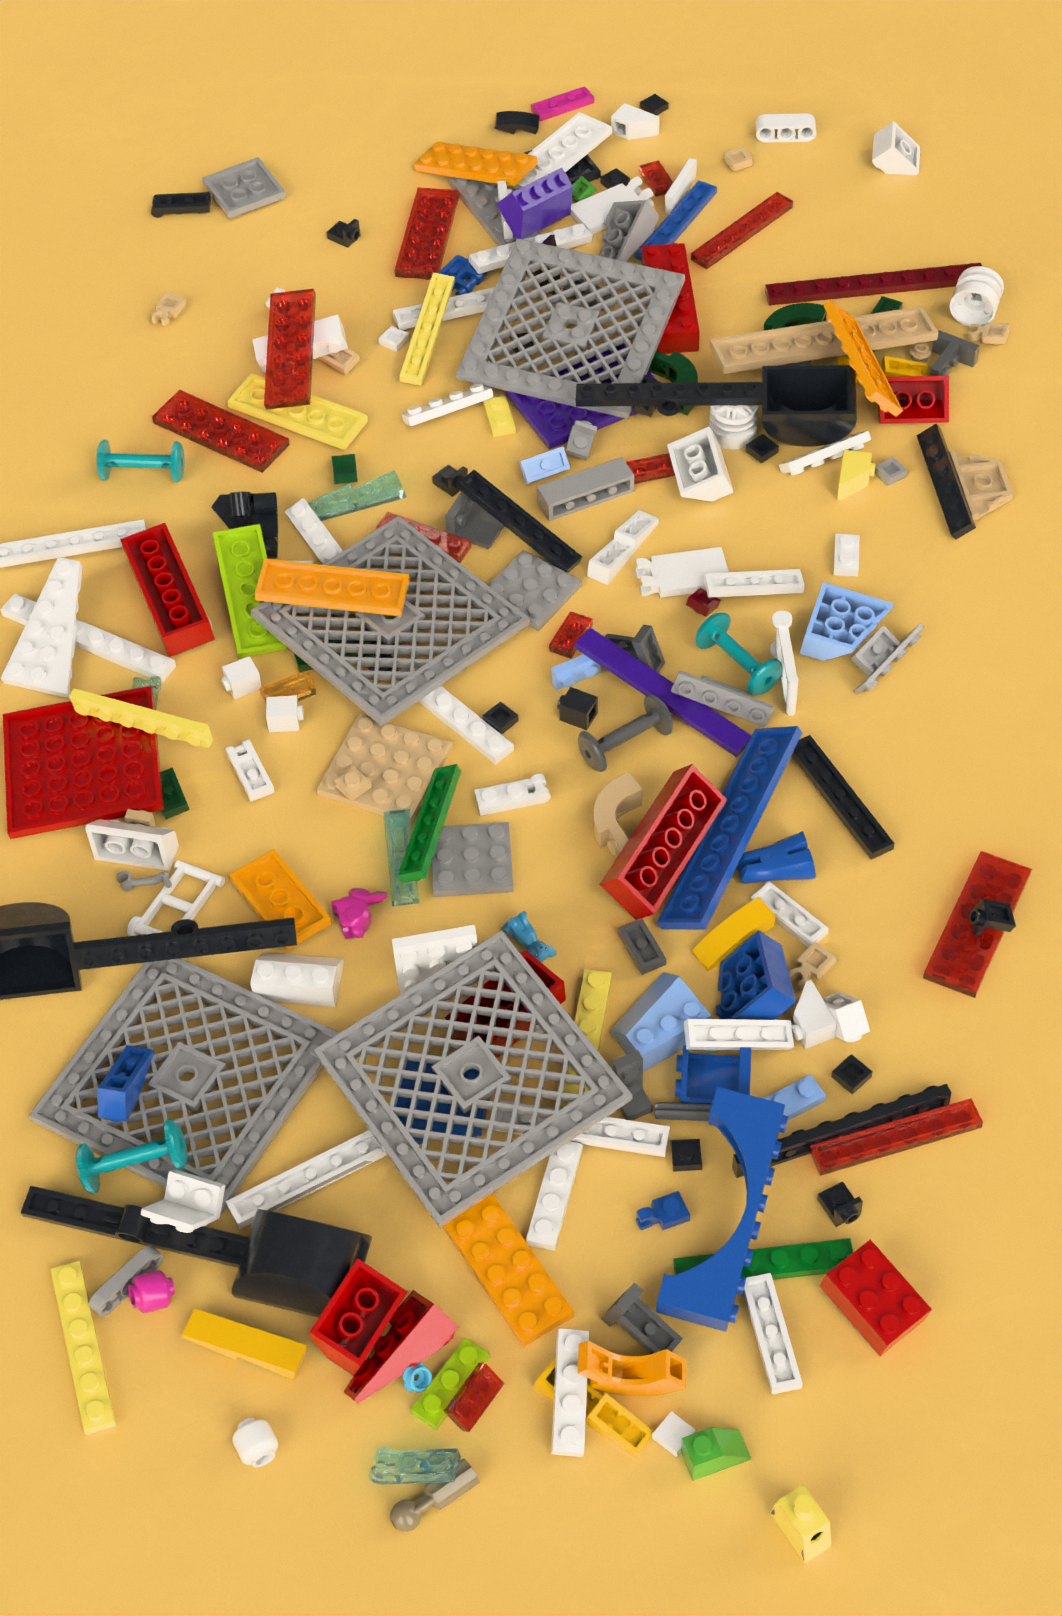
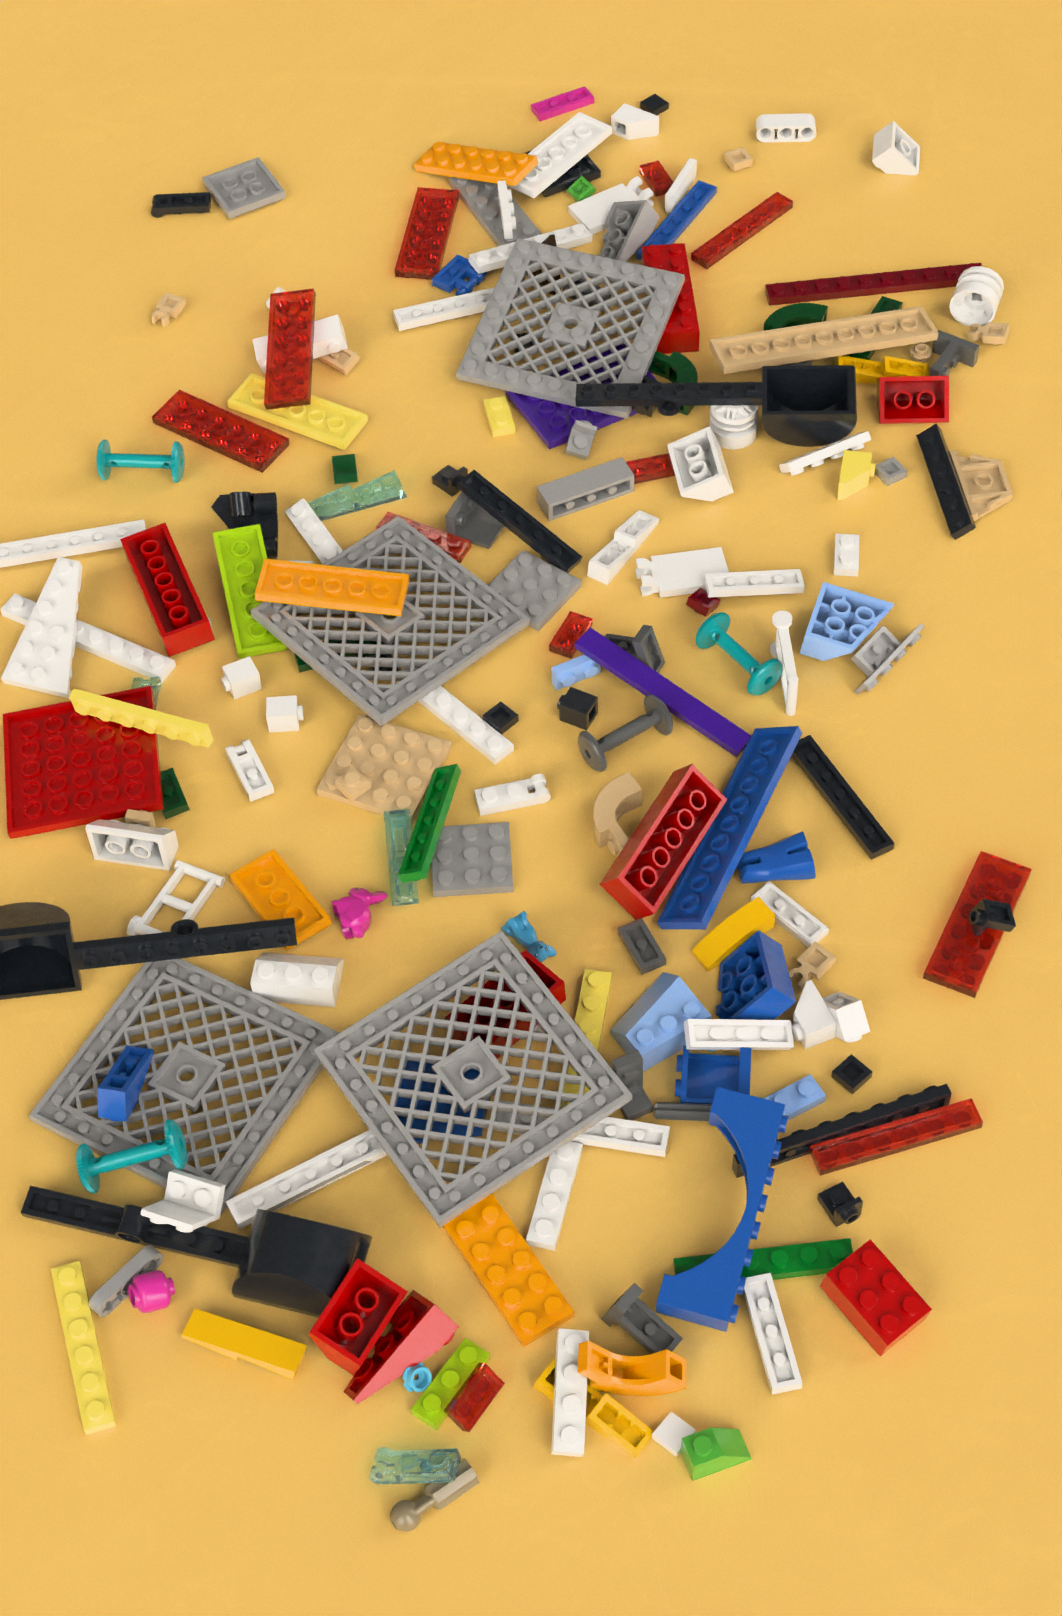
light grey piece [117,871,172,891] -> none
white head [232,1418,278,1467] -> none
clear yellow panel [260,672,317,703] -> none
black bracket [327,219,360,248] -> none
white tile [378,326,410,352] -> none
white plate [392,925,477,994] -> none
light yellow plate [400,273,455,386] -> none
white plate [401,384,494,426] -> none
black slope [495,111,539,135] -> none
dark purple slope [496,168,573,239] -> none
light blue plate [519,447,570,484] -> none
black plate [600,168,630,189] -> none
blue plate [636,1191,690,1230] -> none
light grey bracket [671,671,774,726] -> none
black plate [671,1139,702,1172] -> none
black plate [746,434,779,463] -> none
light yellow torso [770,1485,832,1563] -> none
light orange plate [824,300,903,417] -> none

